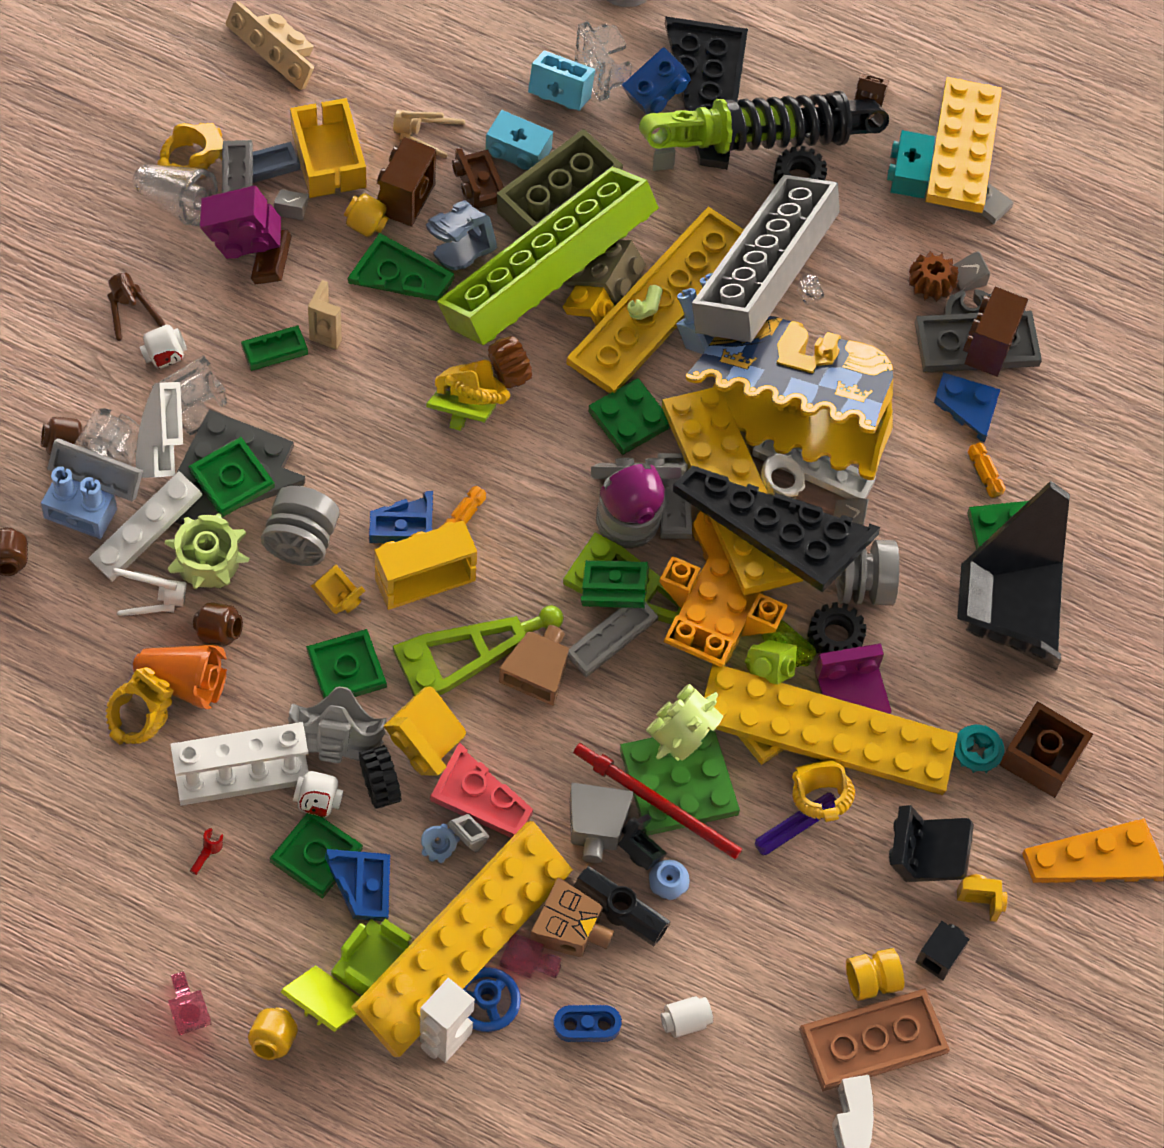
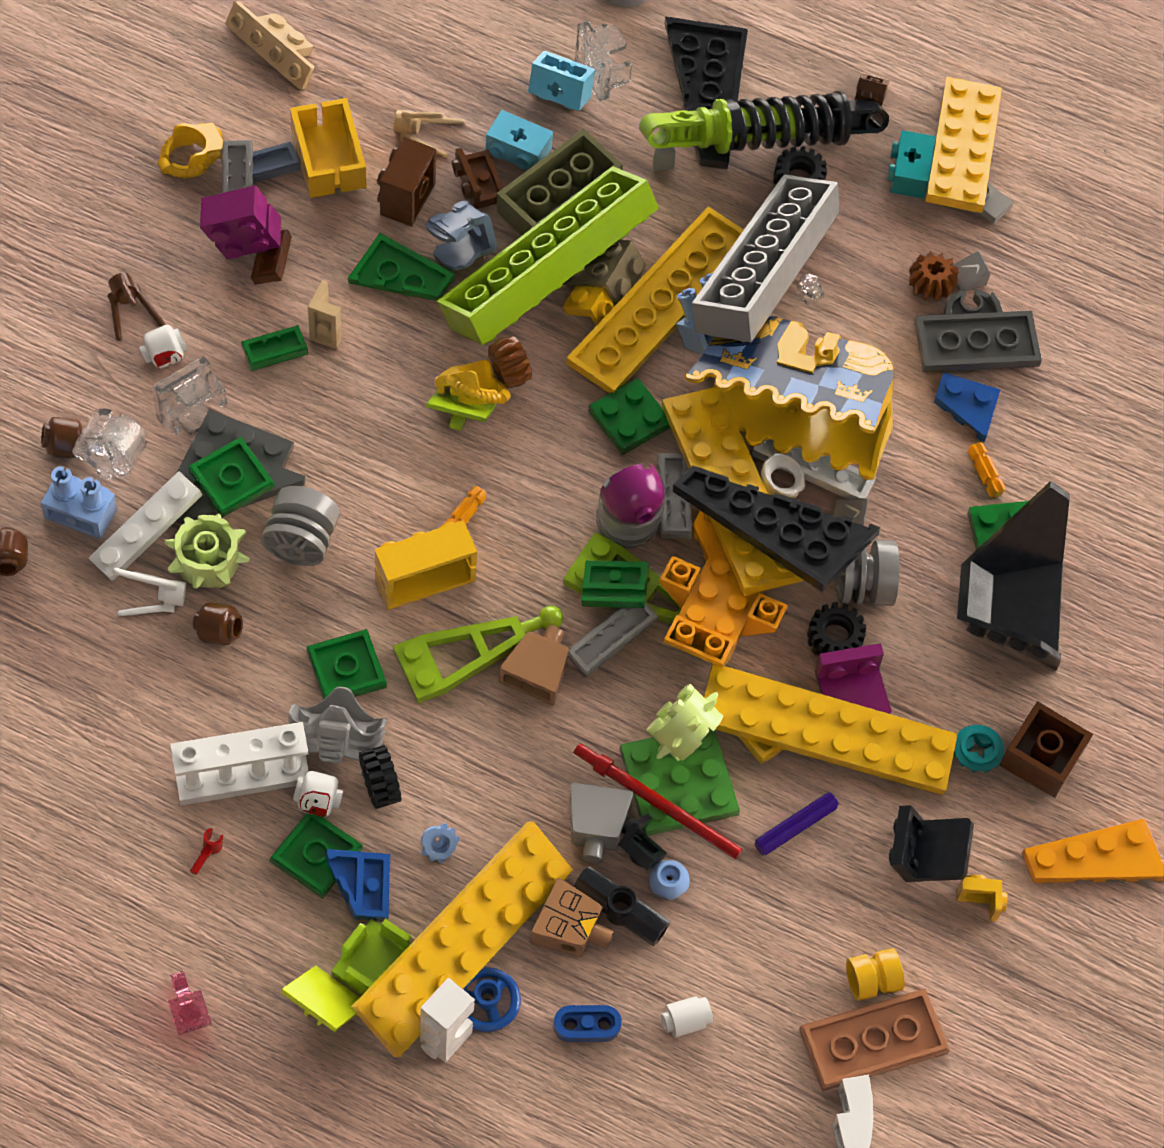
light grey plate [47,438,143,502] -> none
yellow piece [105,667,174,745] -> none
clear cone [133,164,218,226] -> none
orange cone [133,645,227,710] -> none
white slope [136,382,183,478] -> none
yellow head [248,1007,298,1060] -> none
light grey slope [274,189,309,220] -> none
yellow bracket [311,564,366,614] -> none
yellow head [344,193,389,237] -> none
blue wing [369,491,433,544] -> none
yellow bracket [383,687,466,776] -> none
coral wing [430,743,533,838] -> none
light grey slope [447,814,489,852] -> none
clear pink plate [500,934,562,978] -> none
light grey plate [591,458,688,479] -> none
blue brick [622,47,691,115] -> none
yellowish green arm [627,285,663,320] -> none
lime brick [745,640,797,685] -> none
clear neon green plate [762,620,816,667] -> none
yellow piece [792,760,855,823] -> none
black brick [915,921,970,981] -> none
reddish brown brick [963,286,1029,377] -> none

